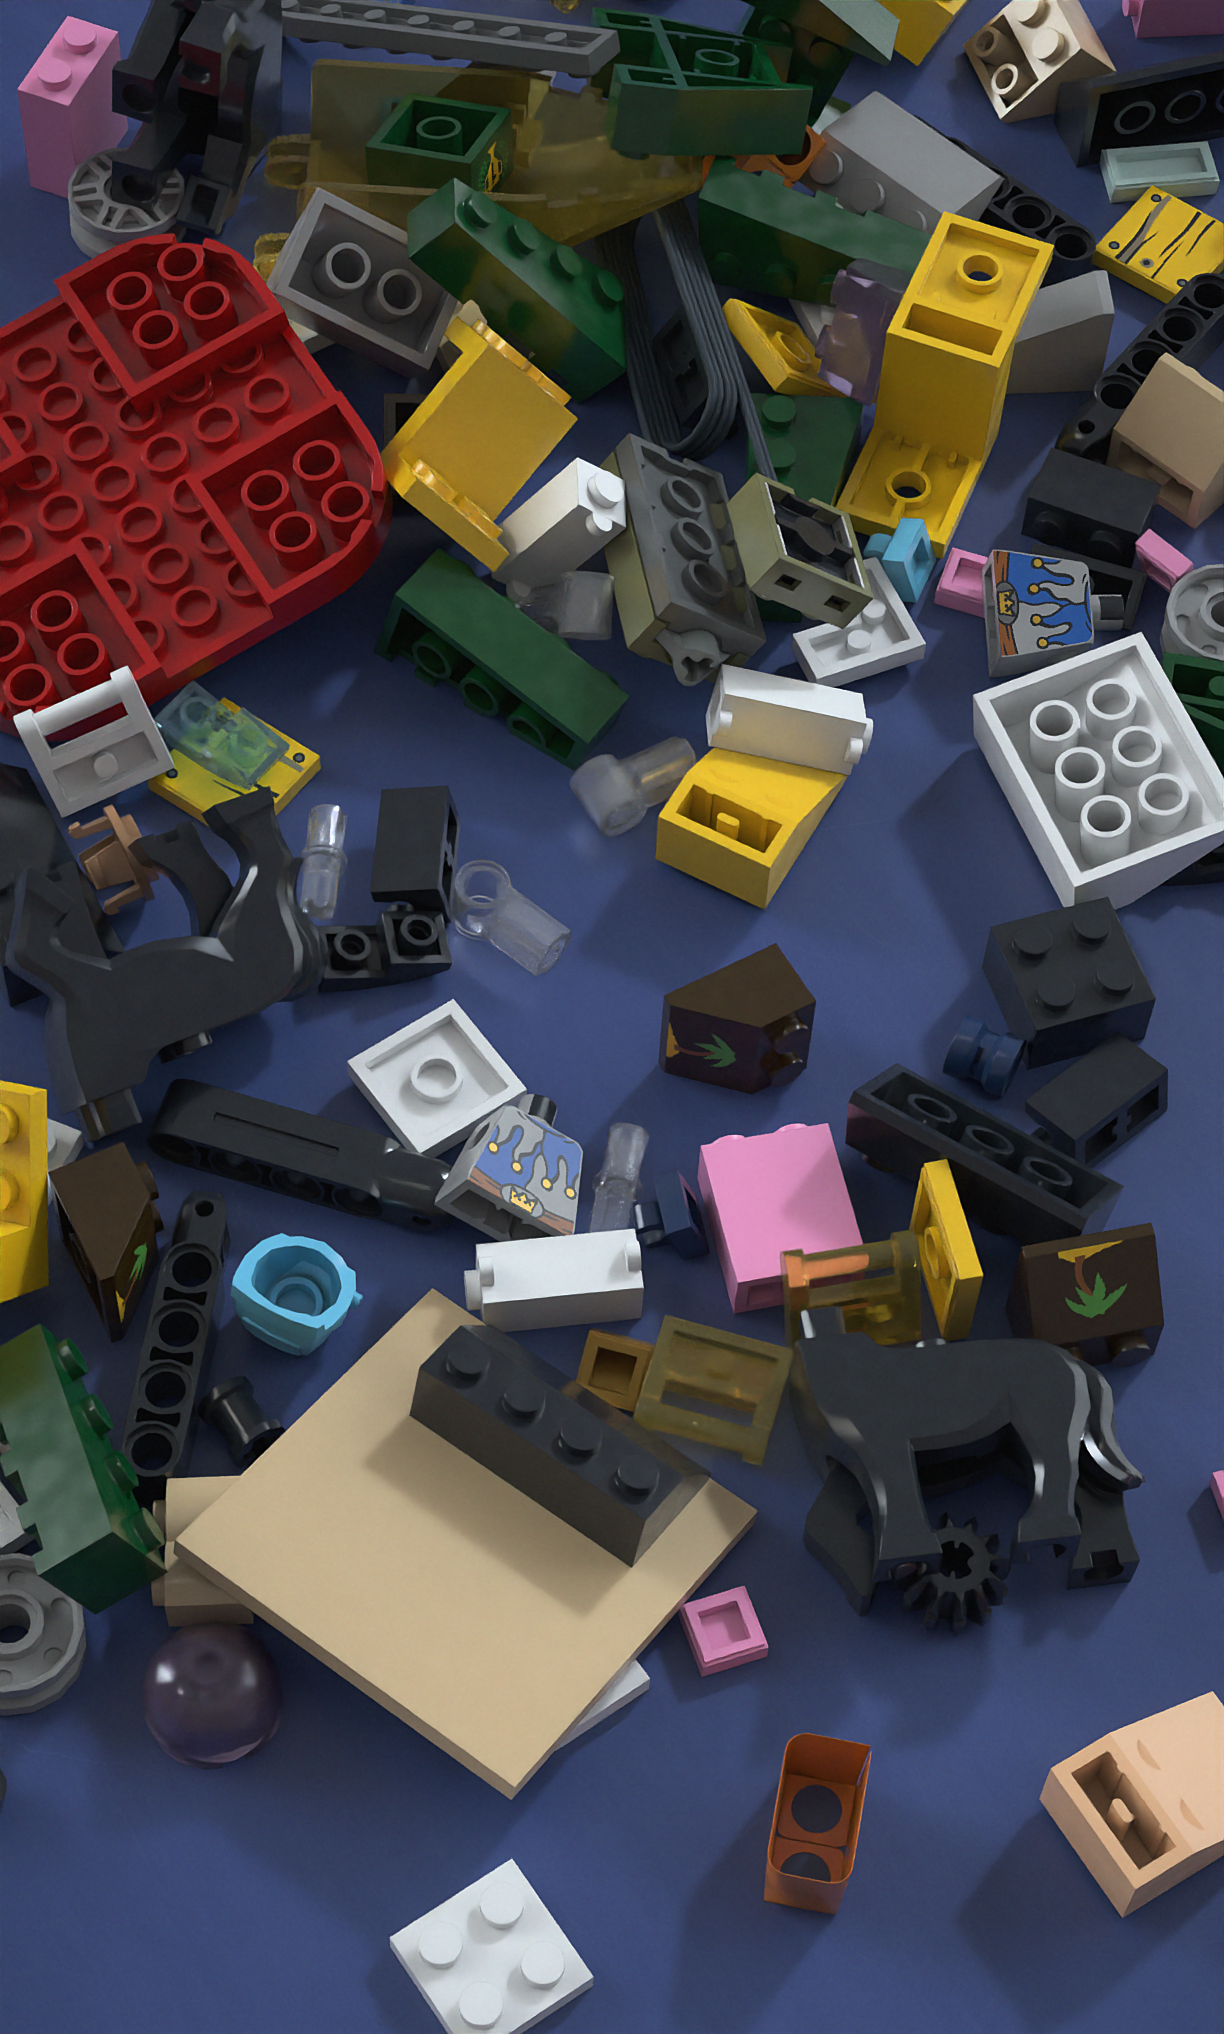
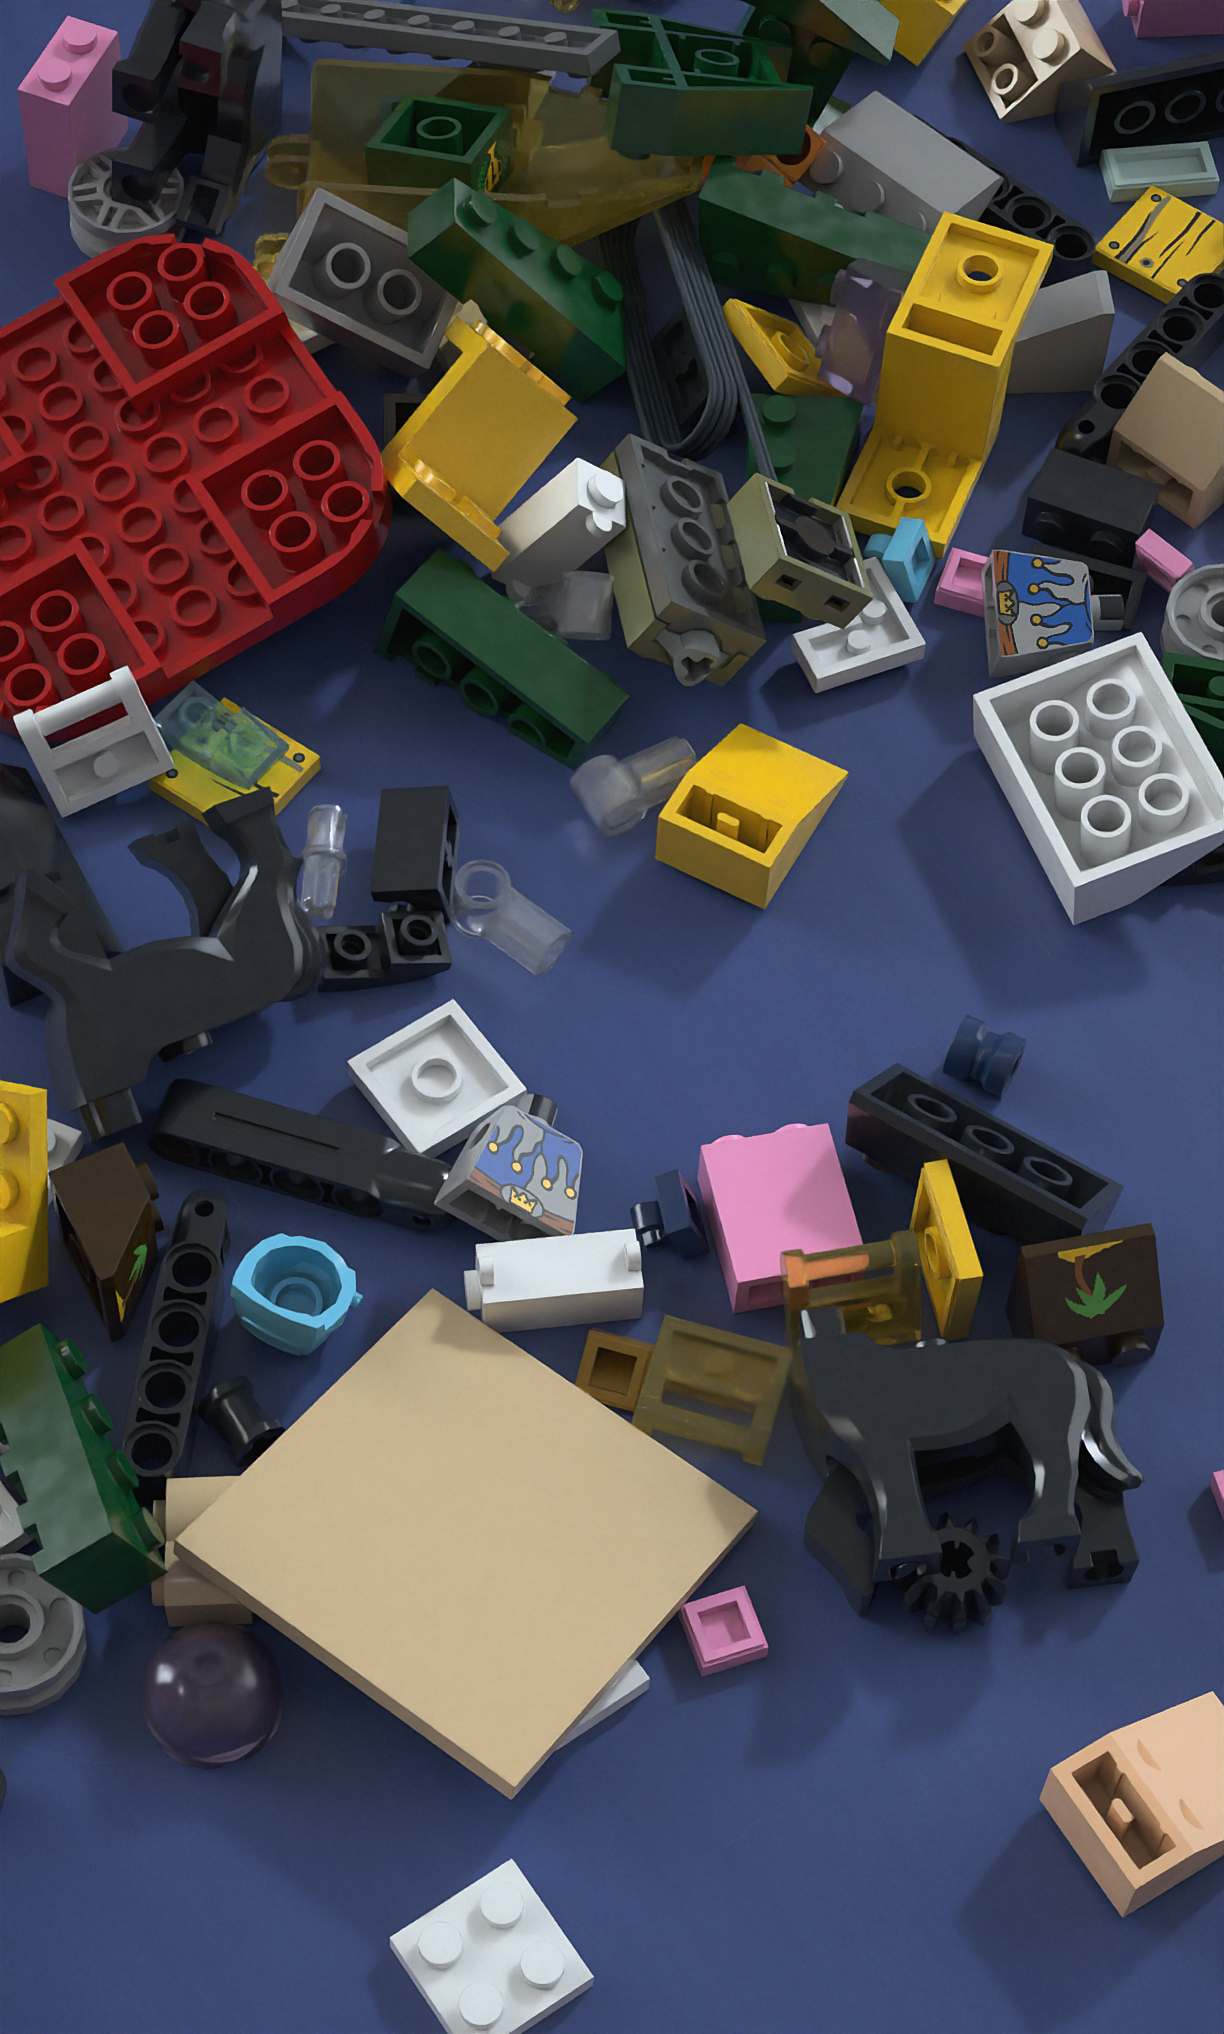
medium nougat piece [68,804,160,916] -> none
black slope [409,1325,711,1568] -> none
clear axle [587,1123,649,1233] -> none
dark brown slope [658,943,816,1094] -> none
white brick [706,664,873,775] -> none
orange piece [764,1733,872,1915] -> none
black brick [982,896,1156,1070] -> none
black hinge [1025,1031,1168,1169] -> none

